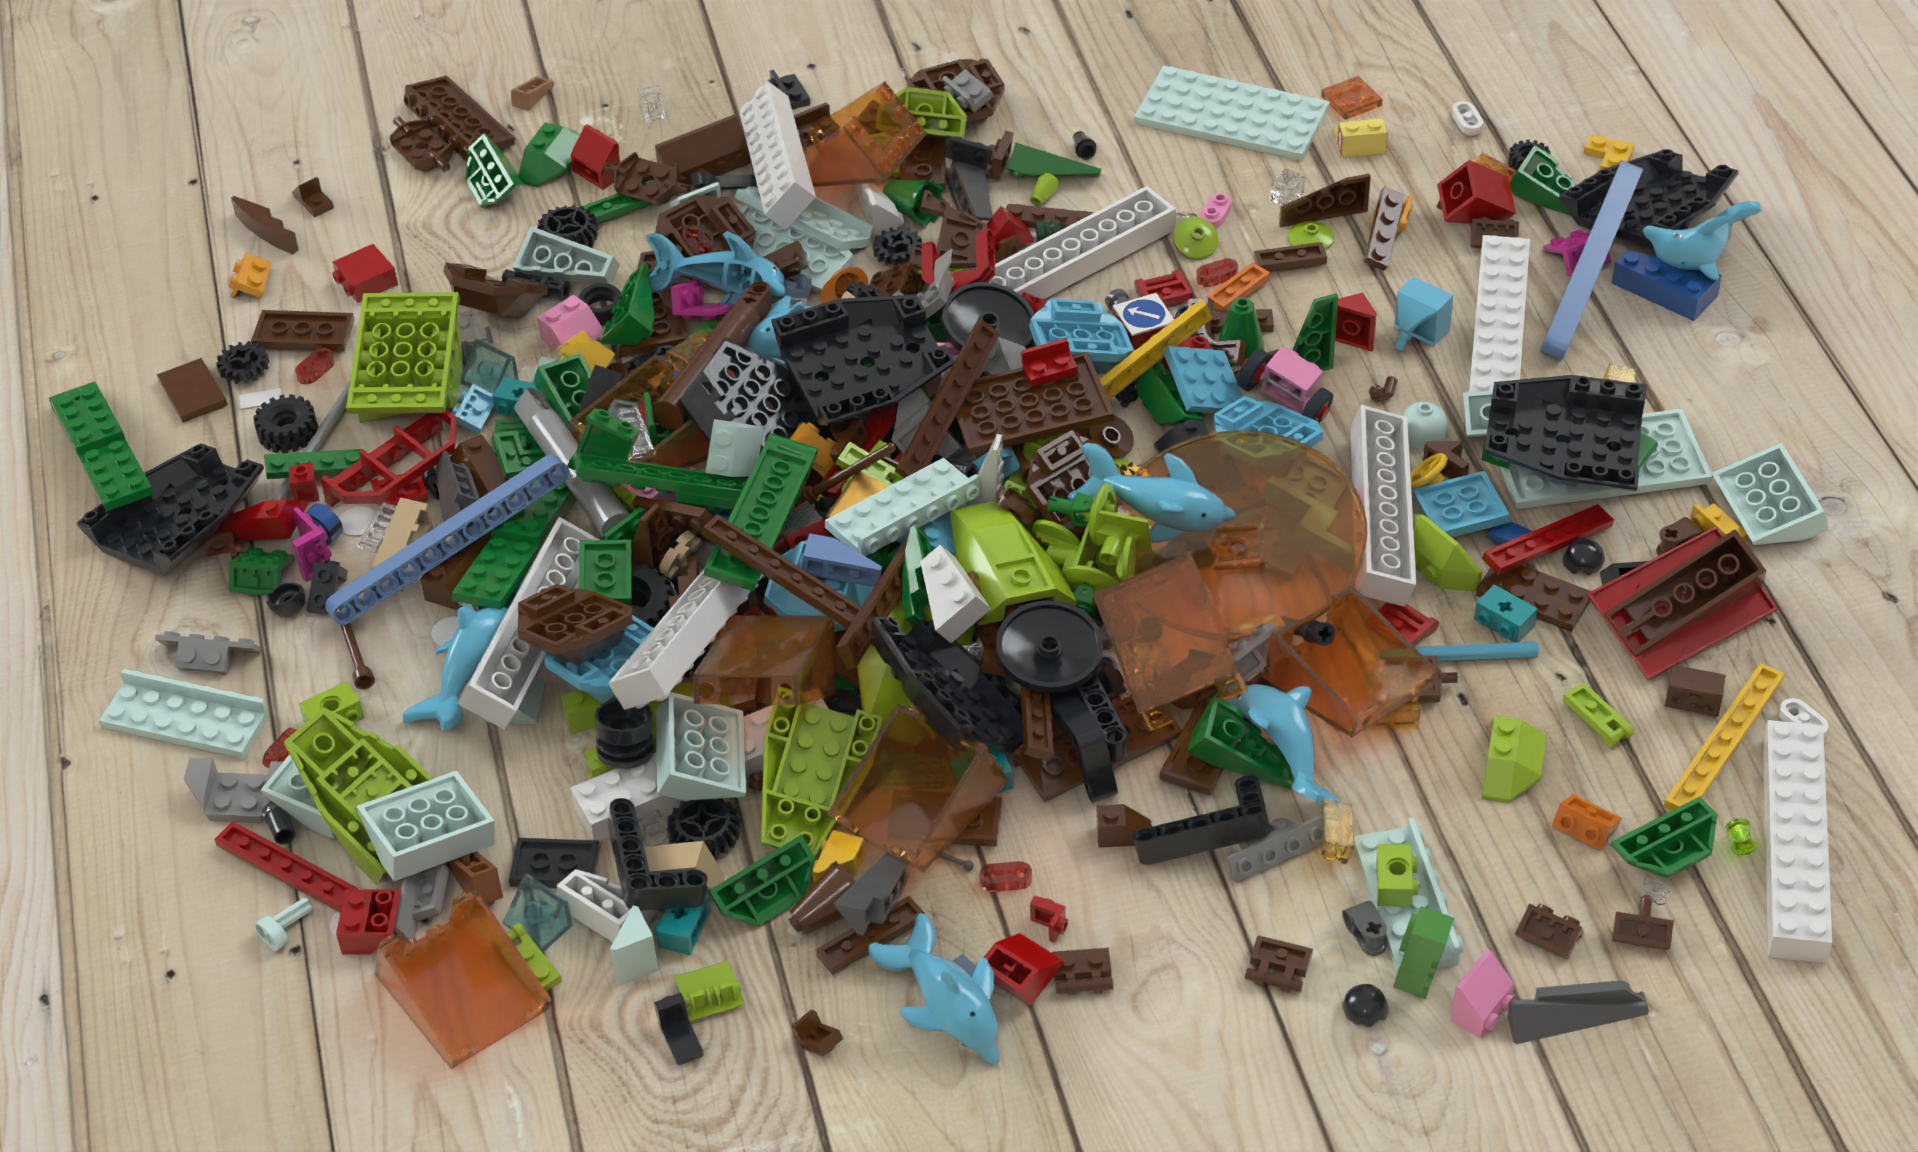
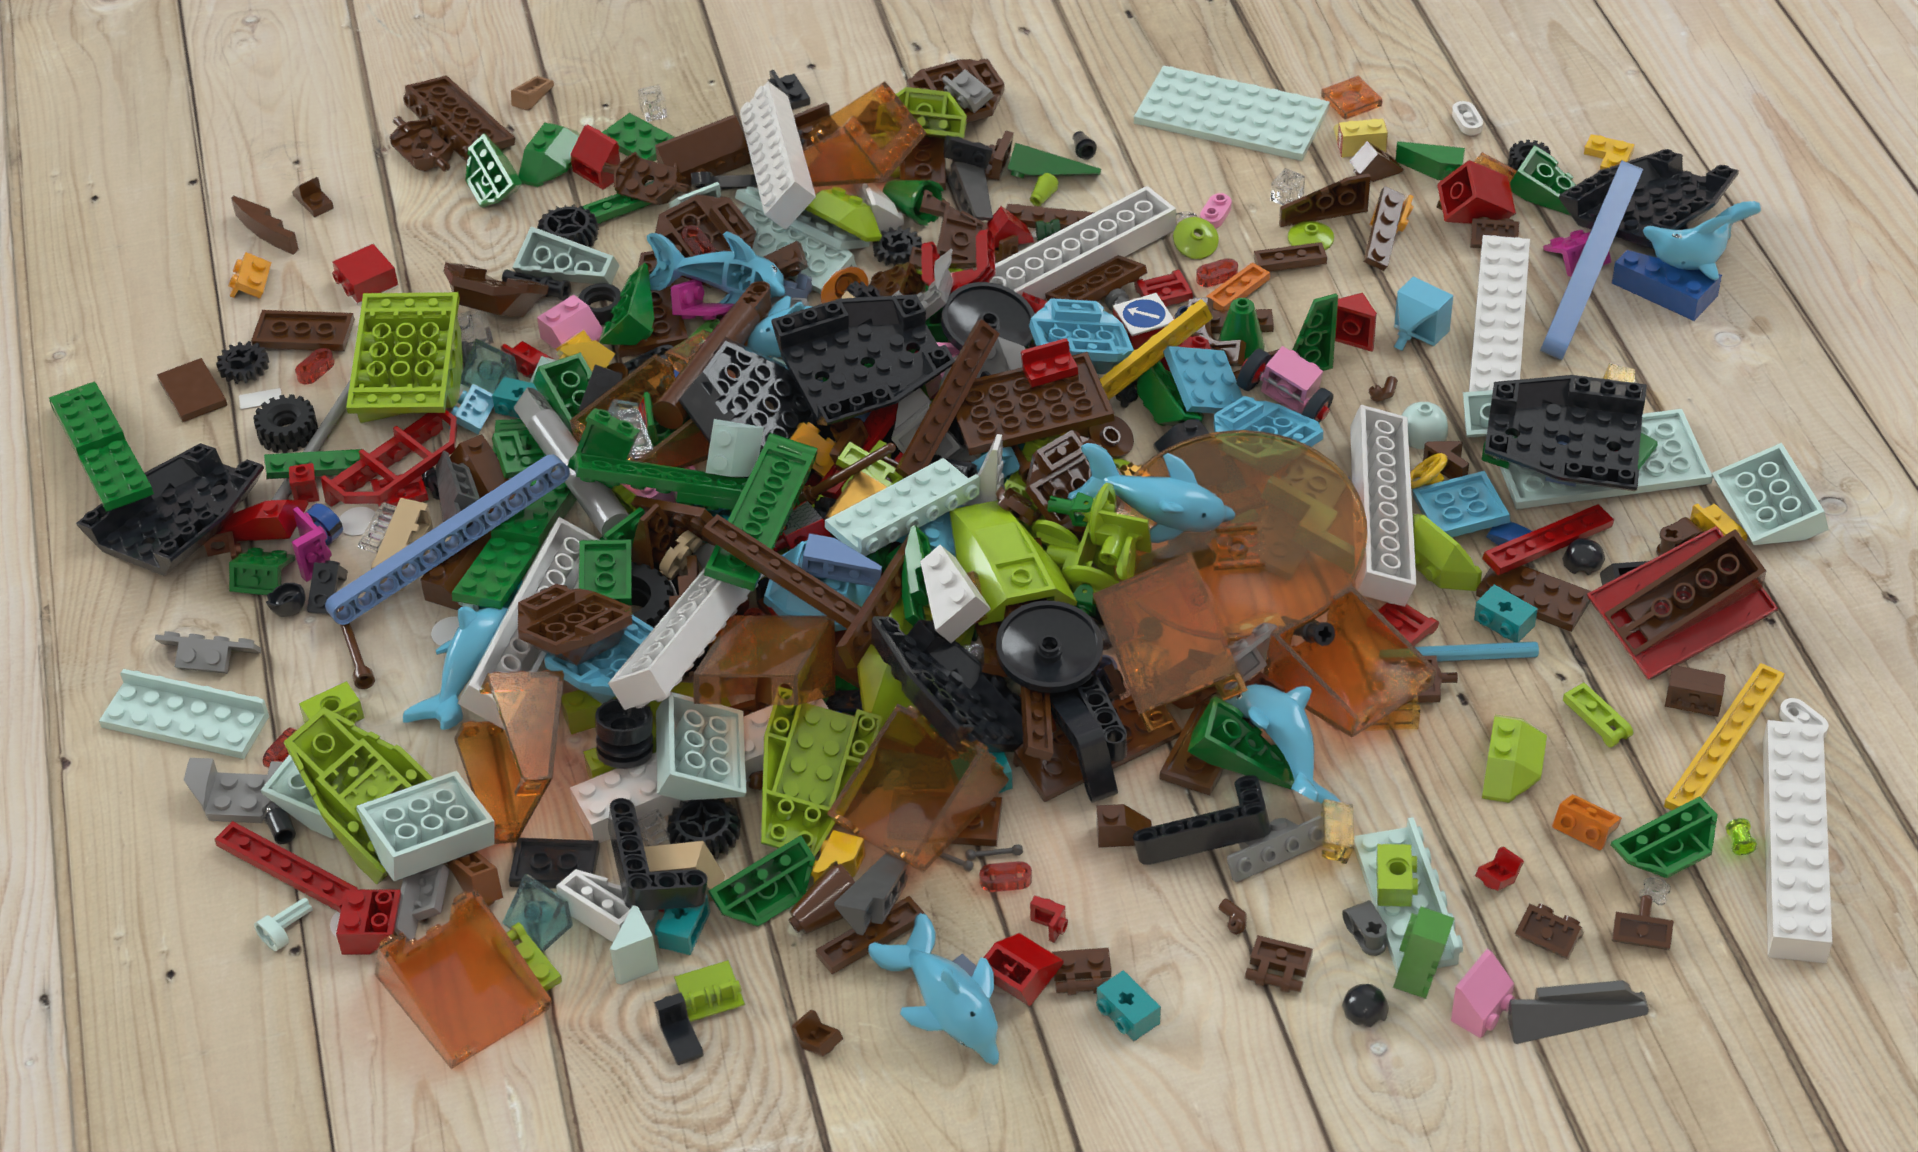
none -> clear orange windscreen [454,670,564,844]
none -> red bracket [500,341,553,379]
none -> green plate [602,113,675,162]
none -> lime wedge [805,187,882,242]
none -> dark grey hinge [965,844,1023,860]
none -> reddish brown plate [1045,255,1148,302]
none -> teal brick [1096,970,1161,1041]
none -> reddish brown arm [1218,898,1247,934]
none -> reddish brown slope [1349,141,1404,182]
none -> green slope [1395,141,1465,181]
none -> red bracket [1475,846,1524,891]

